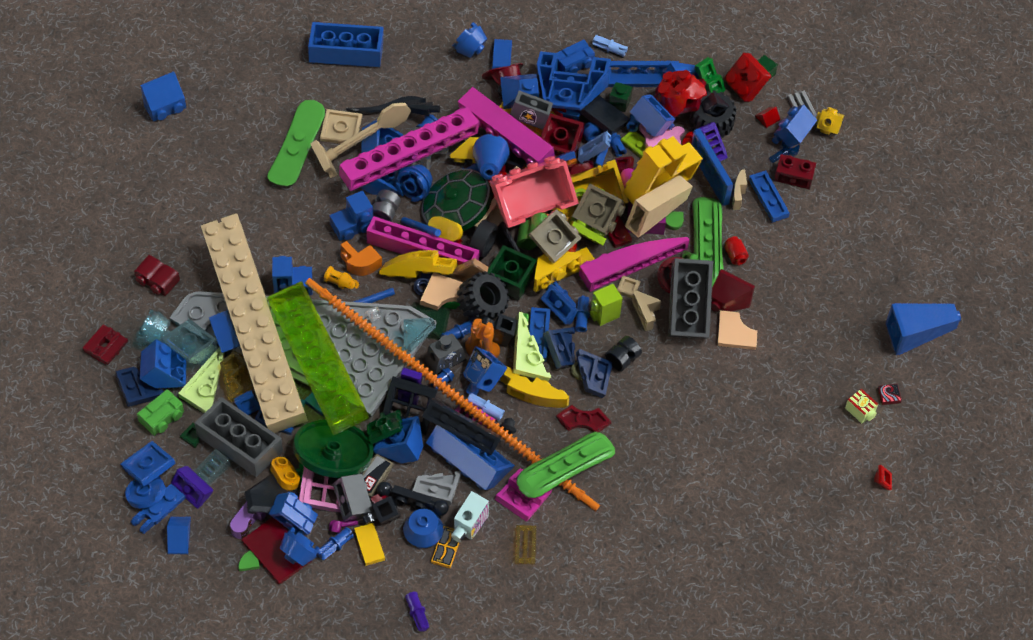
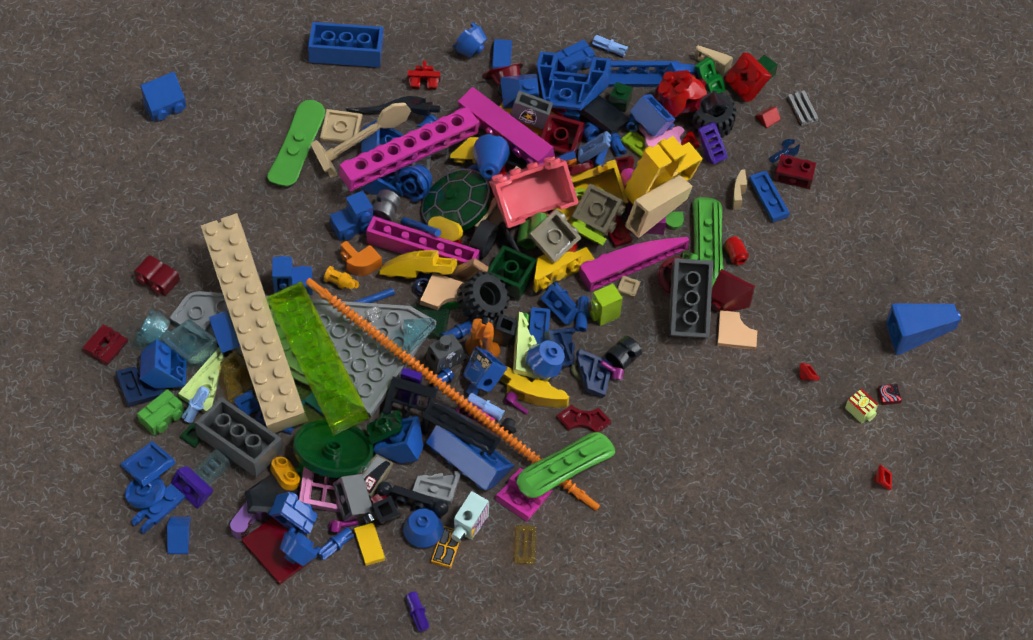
bright green tile [239,550,260,571] -> none
tan slope [632,291,661,331] -> none
blue tile [691,128,733,206] -> none
brick [772,104,817,148] -> none
yellow brick [816,107,844,135] -> none
none -> light blue axle [182,386,209,423]
none -> red hips [408,60,440,90]
none -> magenta hand [505,391,529,415]
none -> blue cone [526,340,565,380]
none -> magenta hand [600,360,624,380]
none -> tan slope [694,45,733,75]
none -> red slope [799,362,820,381]

